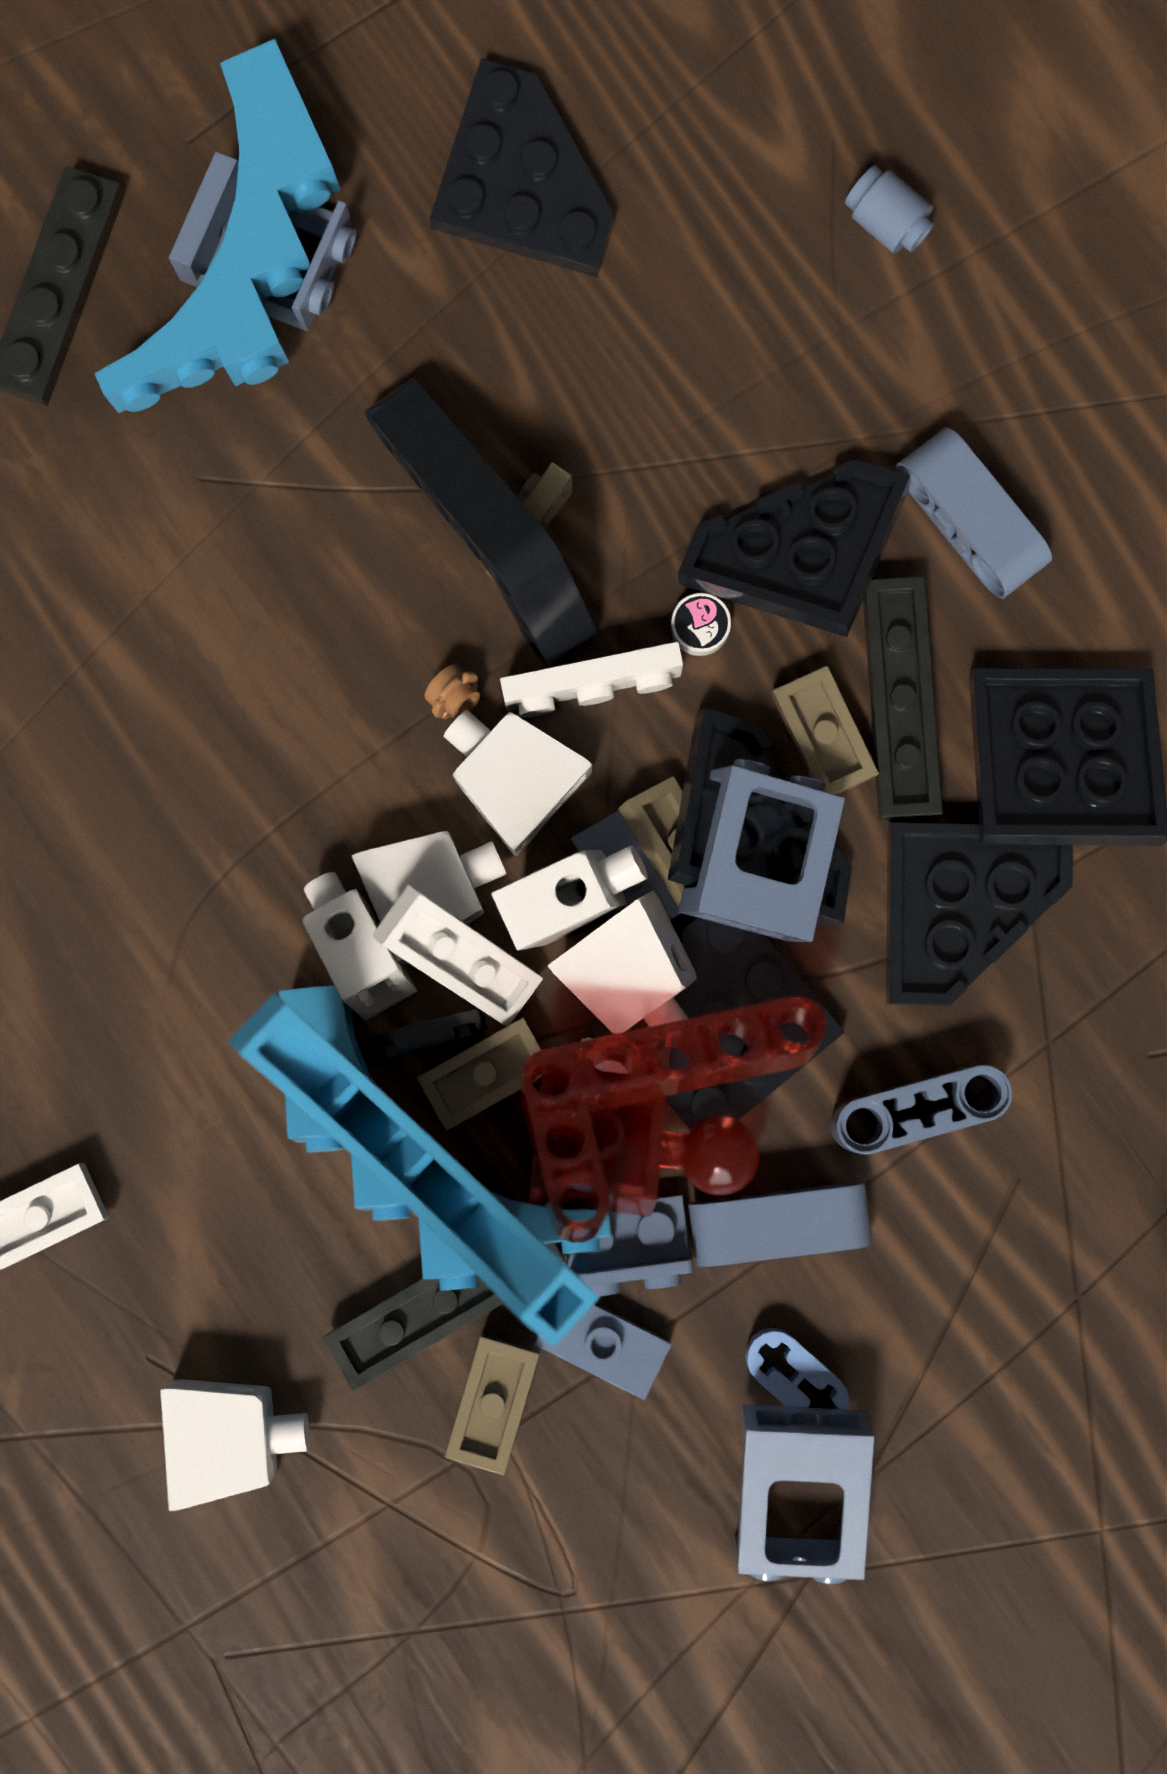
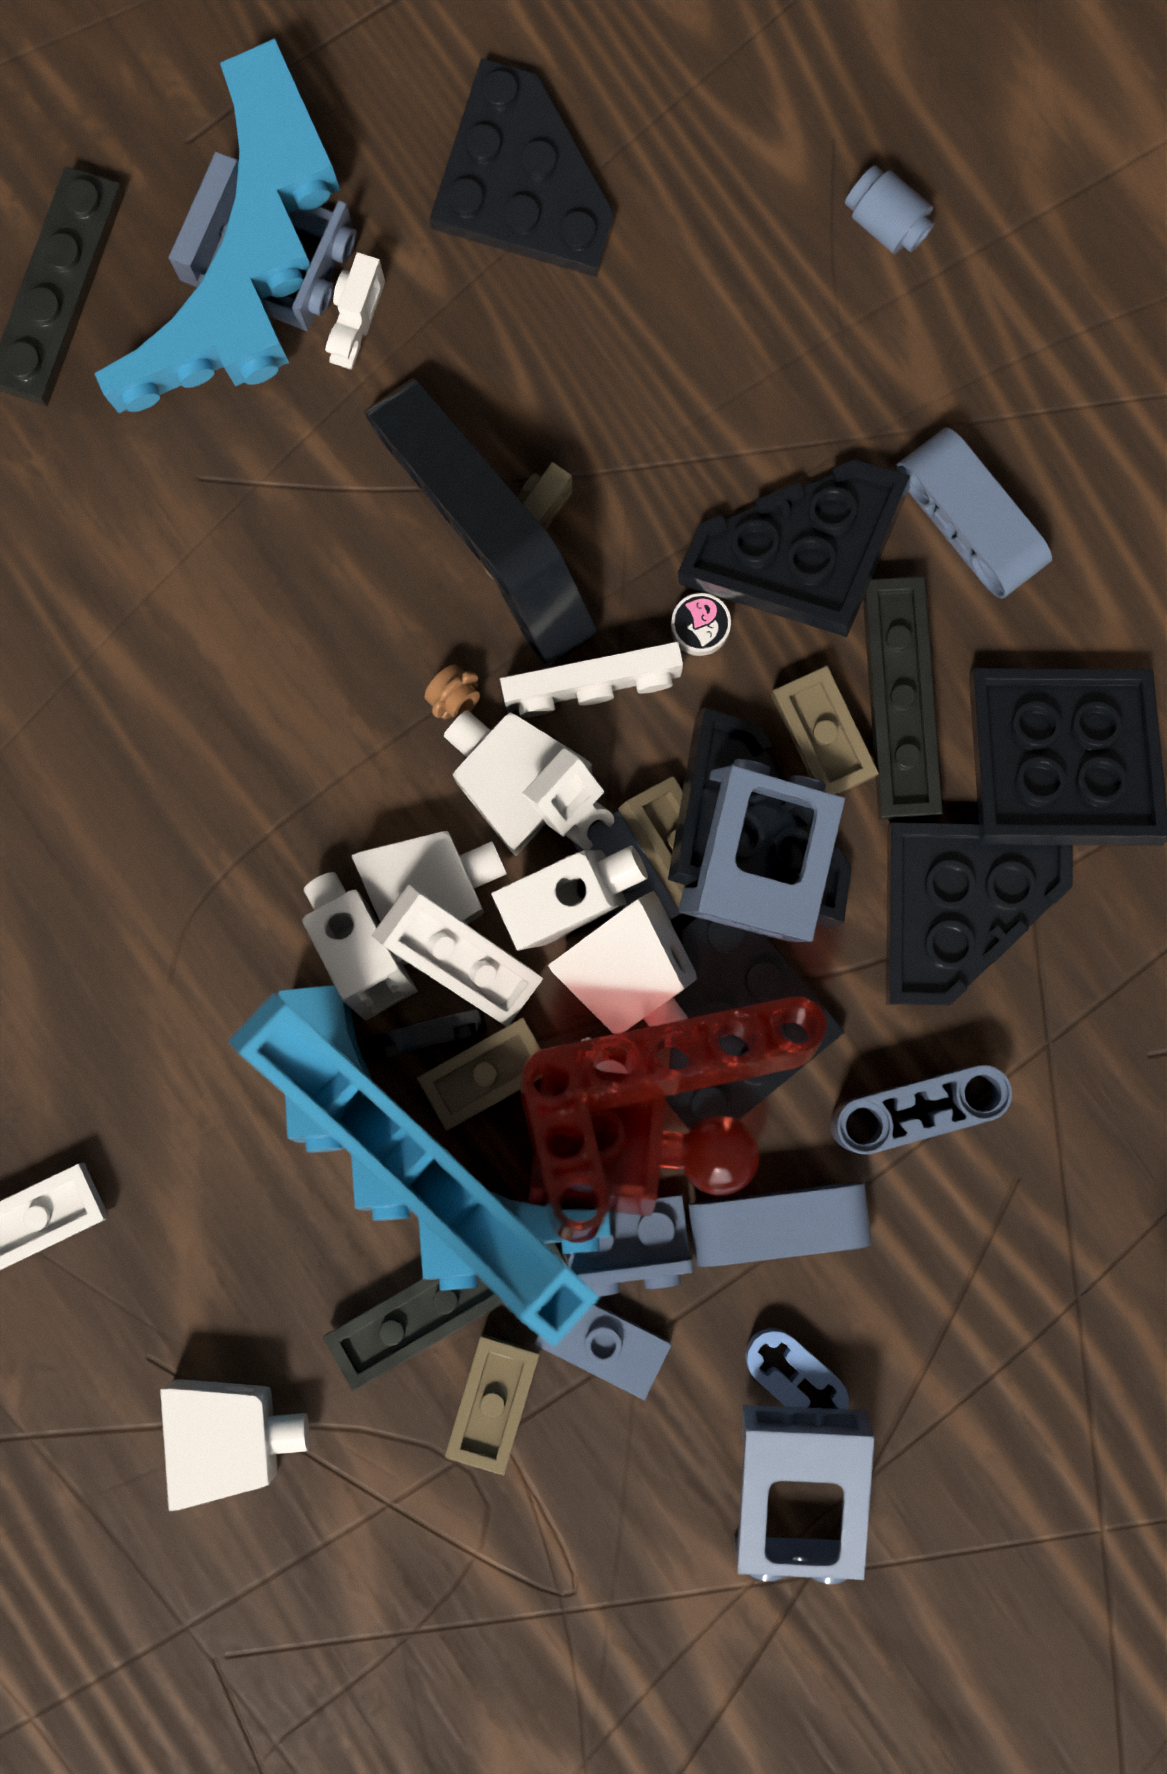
none -> white plate [325,252,385,370]
none -> white plate [522,748,614,850]

